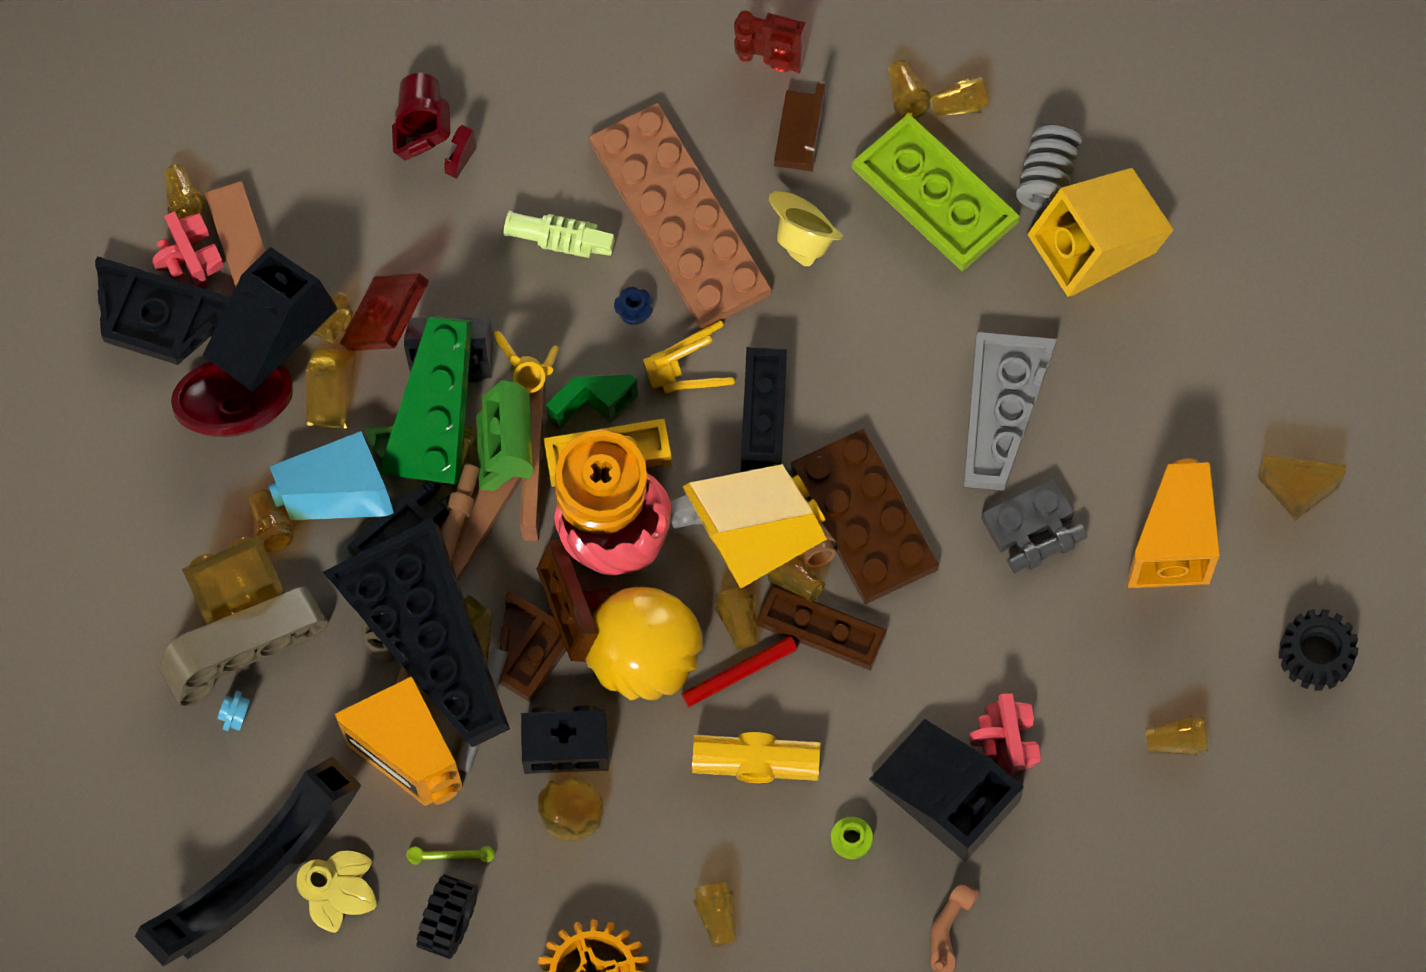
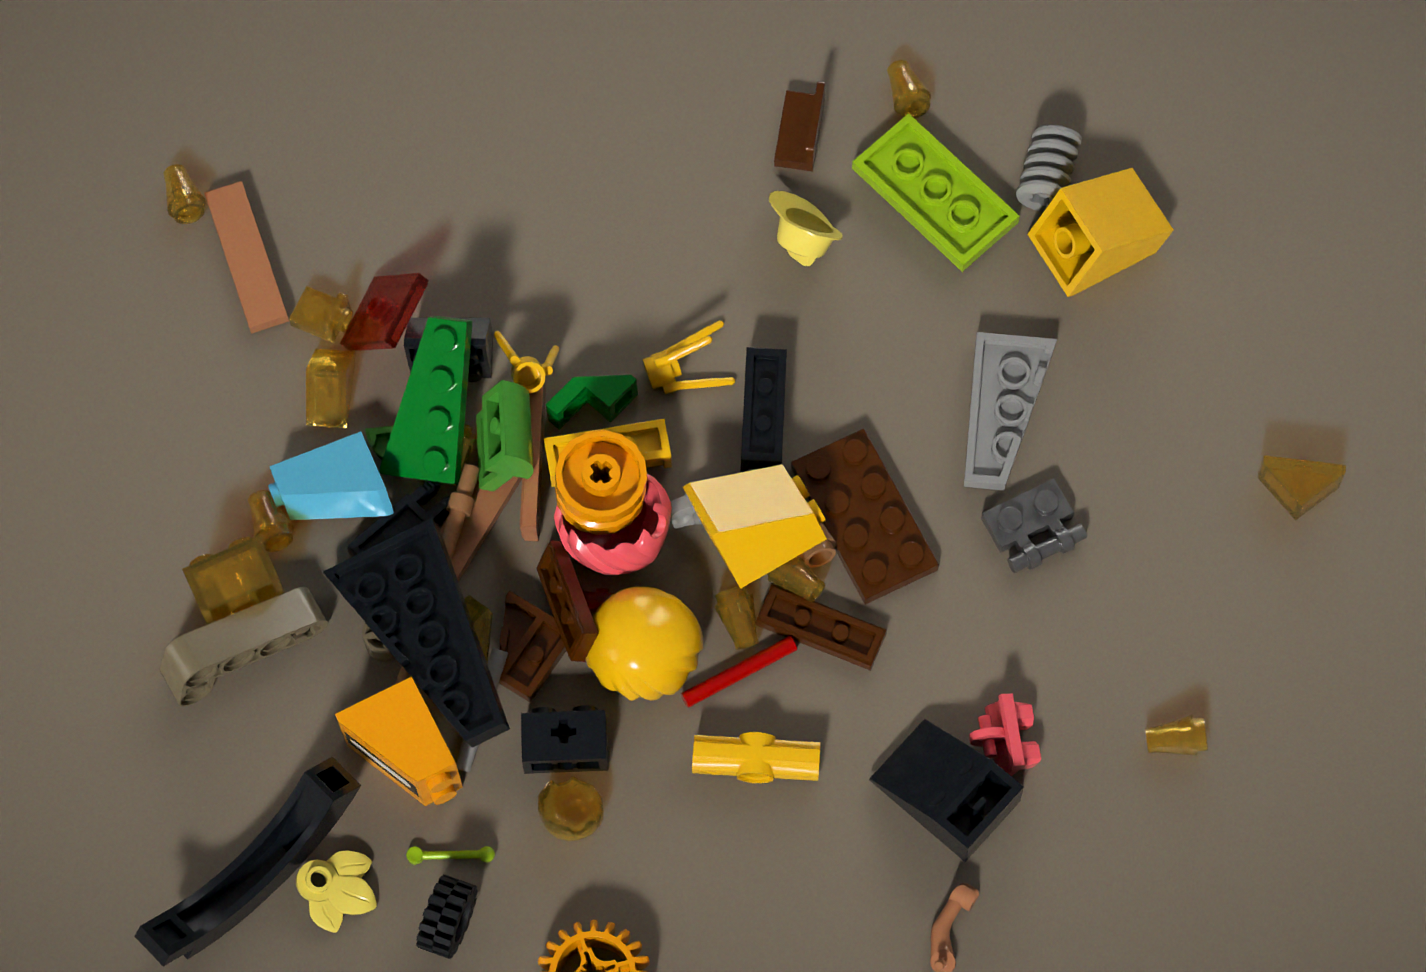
black wing [95,256,231,365] -> none
coral hips [152,211,224,288] -> none
dark red dish [171,361,293,437] -> none
black slope [203,247,338,392] -> none
medium azure plate [217,690,251,732] -> none
dark red piece [392,73,451,160] -> none
dark red tile [444,124,476,179] -> none
yellowish green hinge [504,211,615,258] -> none
nougat plate [589,103,771,329] -> none
dark blue plate [614,287,653,325] -> none
clear yellow cone [692,881,737,947] -> none
clear red plate [734,11,805,73] -> none
lime plate [830,817,873,859] -> none
clear yellow cone [930,75,990,117] -> none
light orange slope [1127,458,1220,588] -> none
black tyre [1279,609,1359,691] -> none

